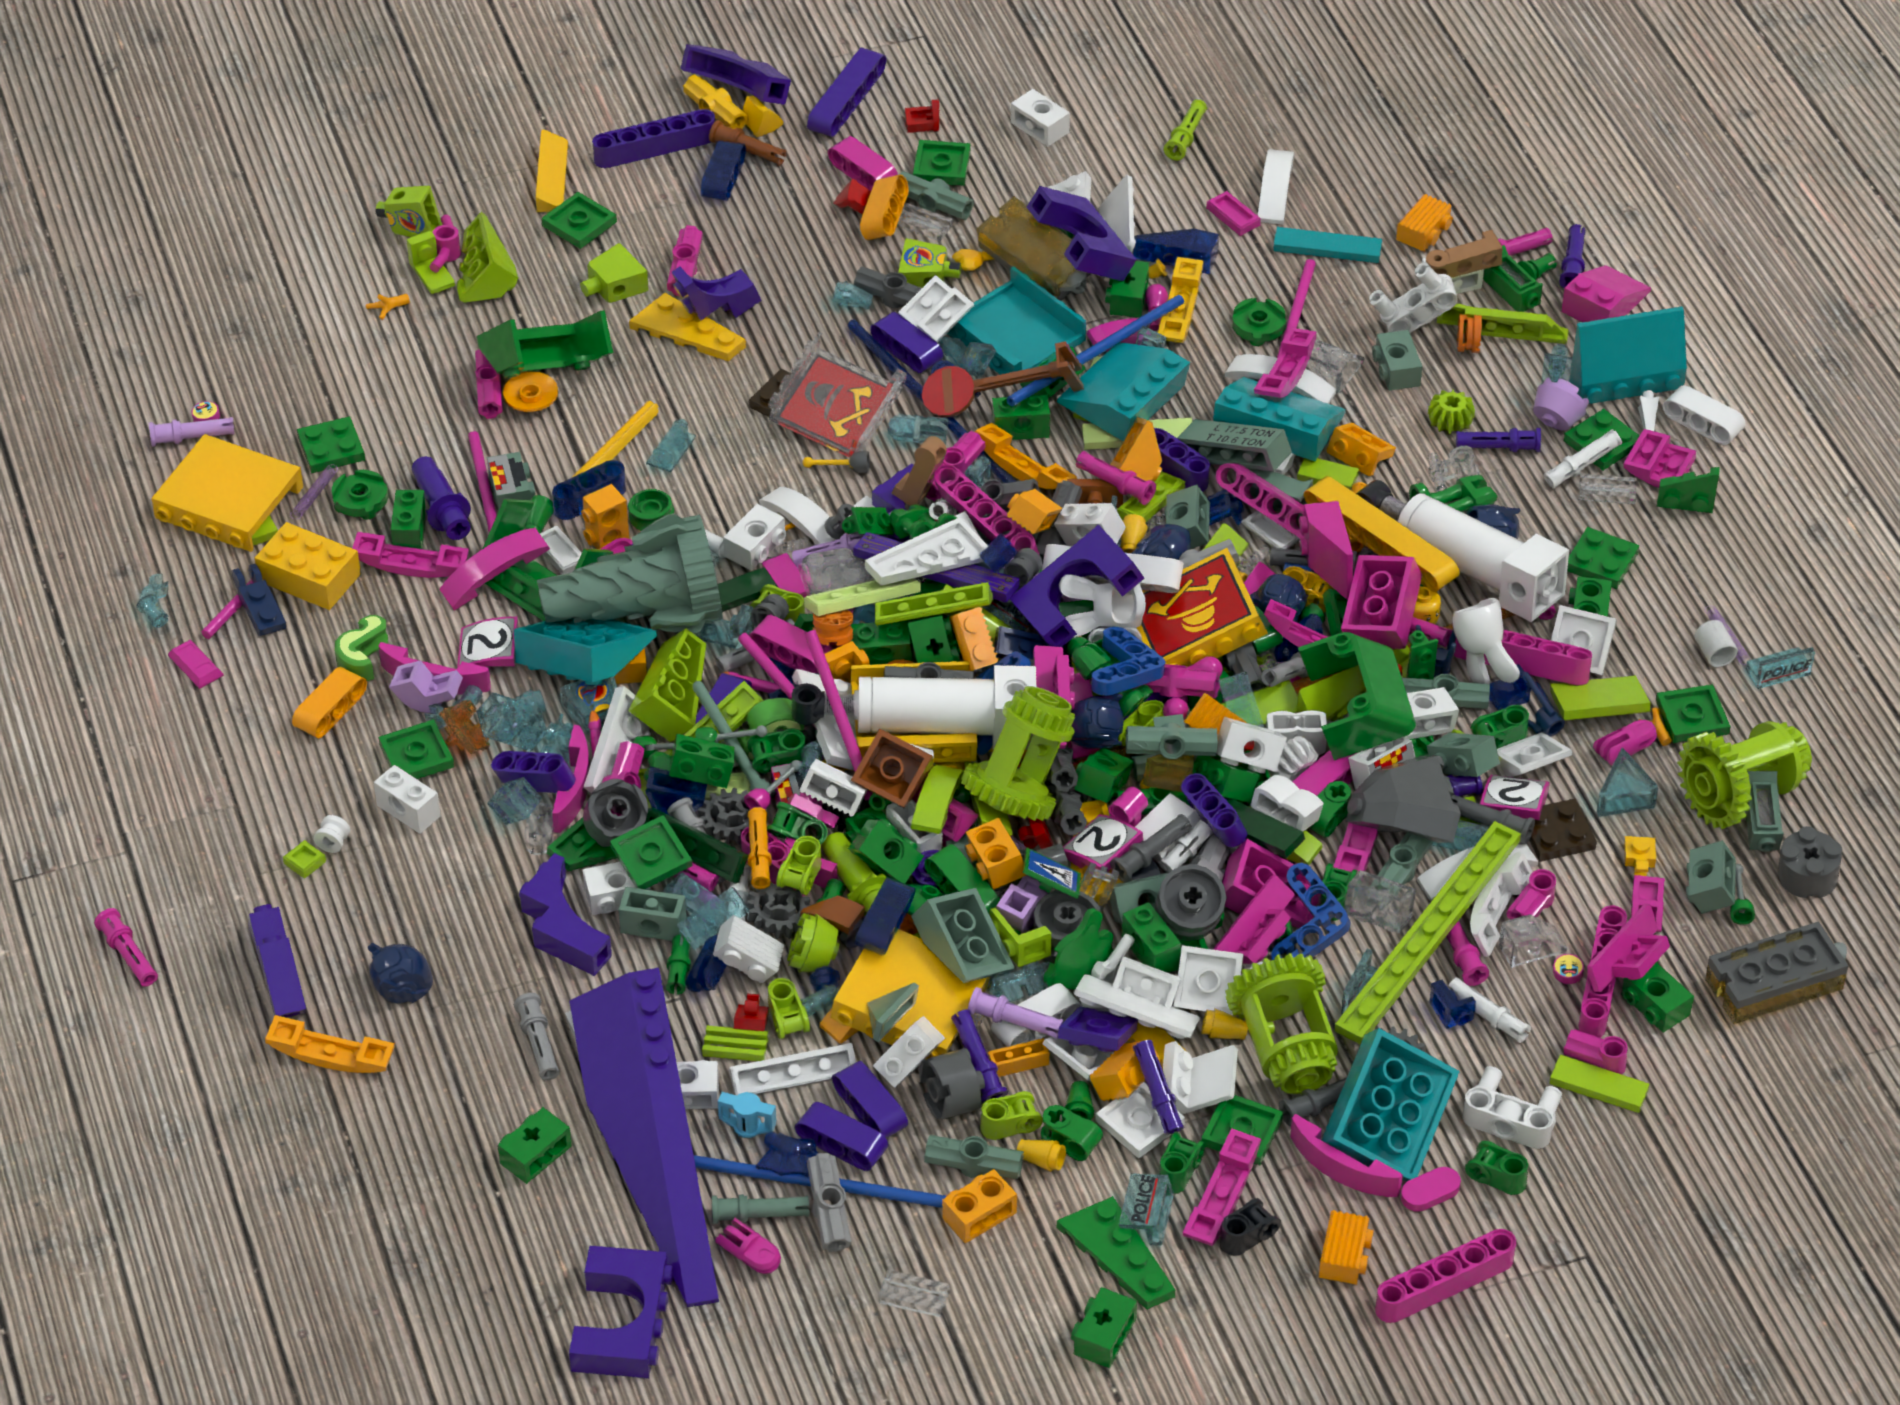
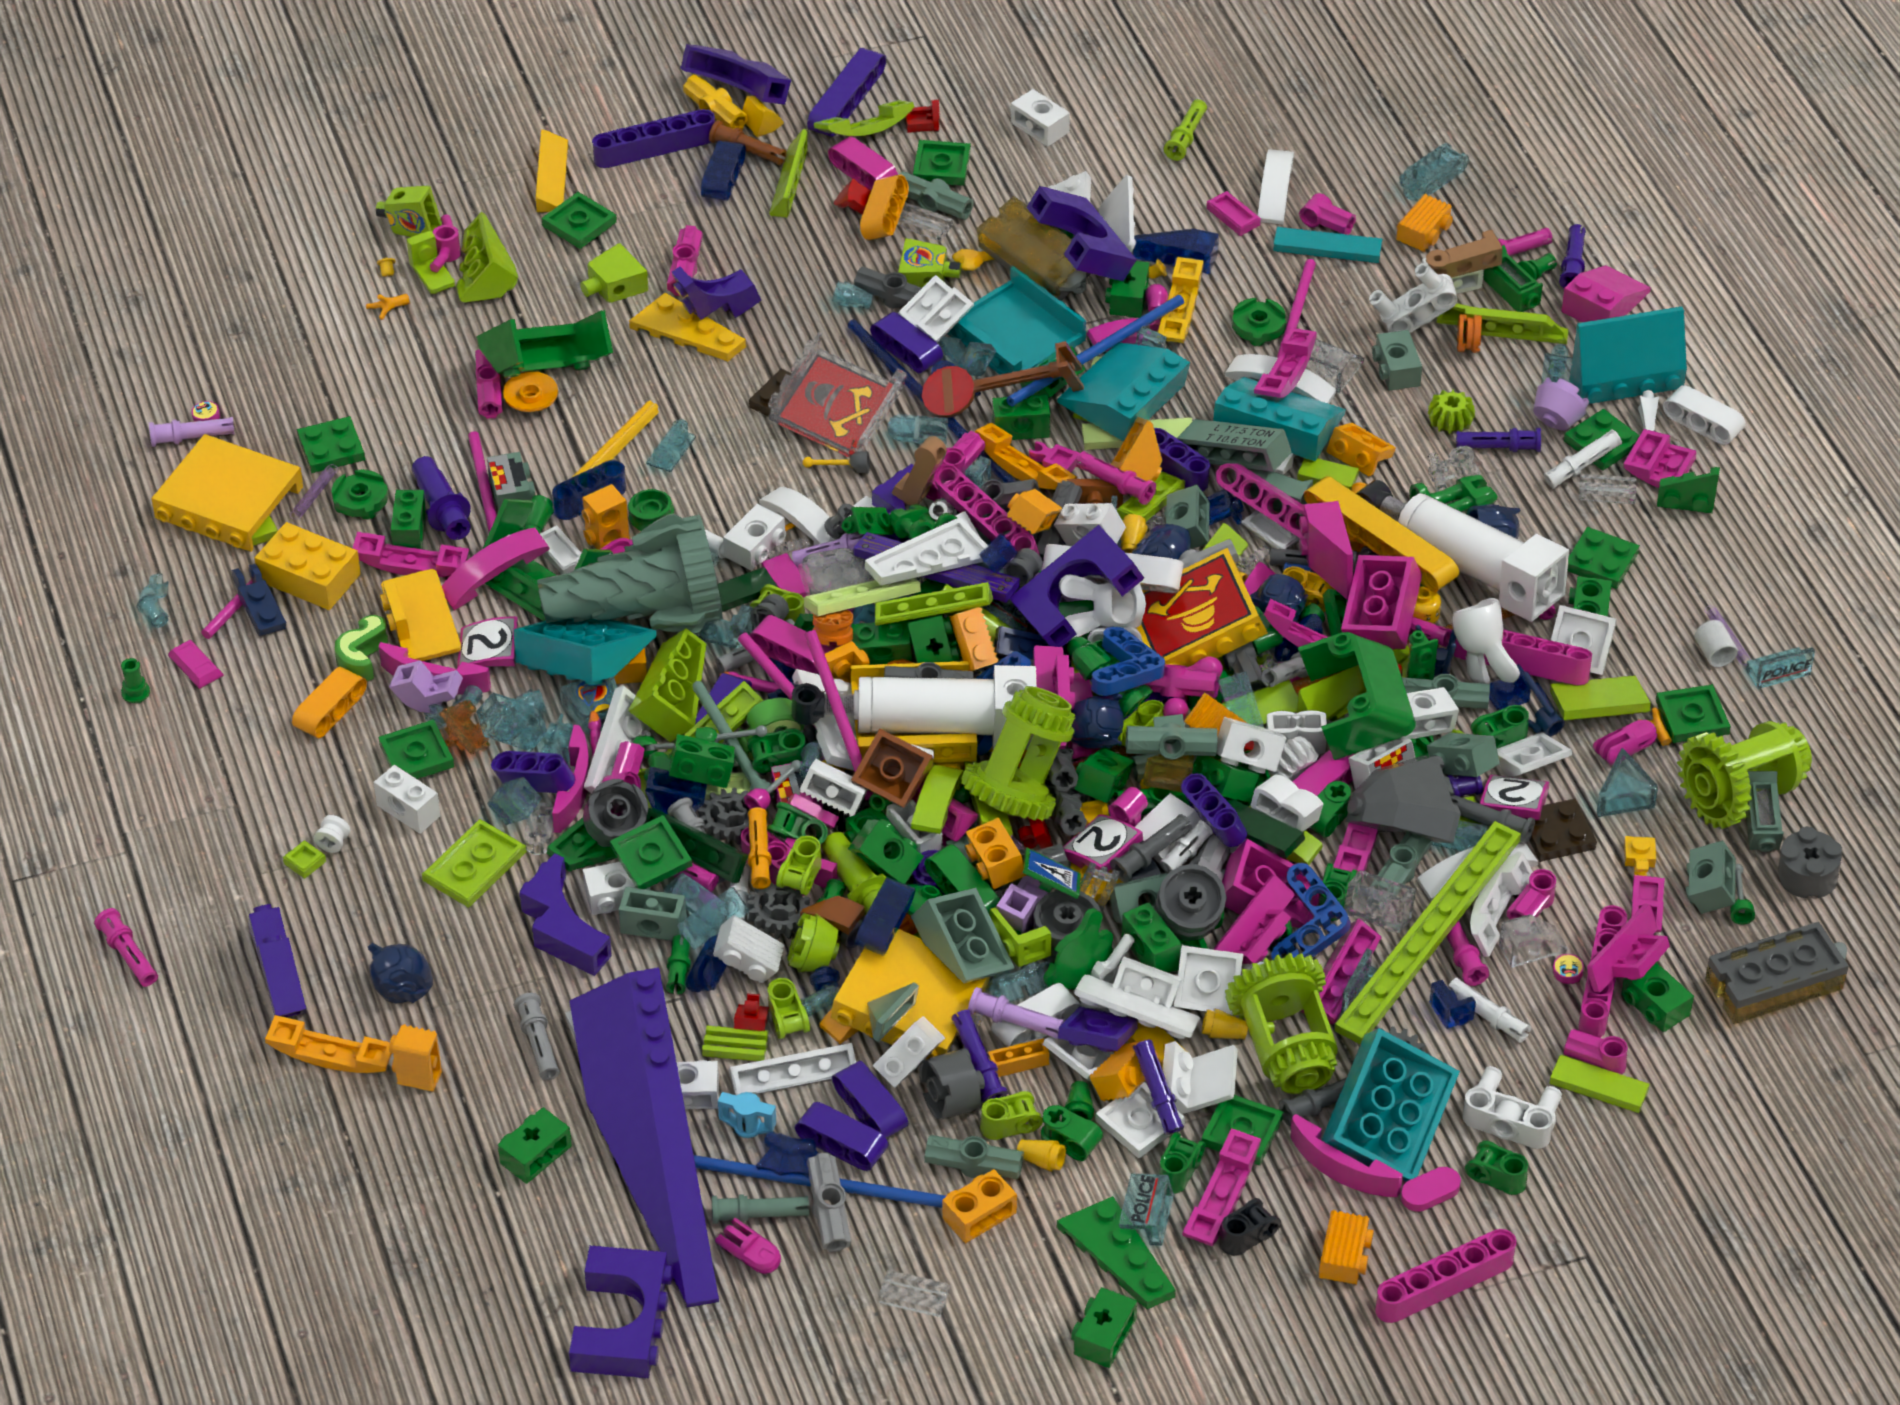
none -> green pin [121,658,150,703]
none -> yellow piece [377,258,396,277]
none -> yellow bracket [380,569,461,661]
none -> light orange brick [389,1024,442,1092]
none -> lime tile [422,819,527,908]
none -> lime slope [769,129,808,218]
none -> lime slope [814,100,914,136]
none -> dark pink plate [1029,441,1080,472]
none -> dark pink piece [1299,193,1356,235]
none -> dark pink slope [1301,918,1382,1025]
none -> clear light blue piece [1399,143,1469,201]

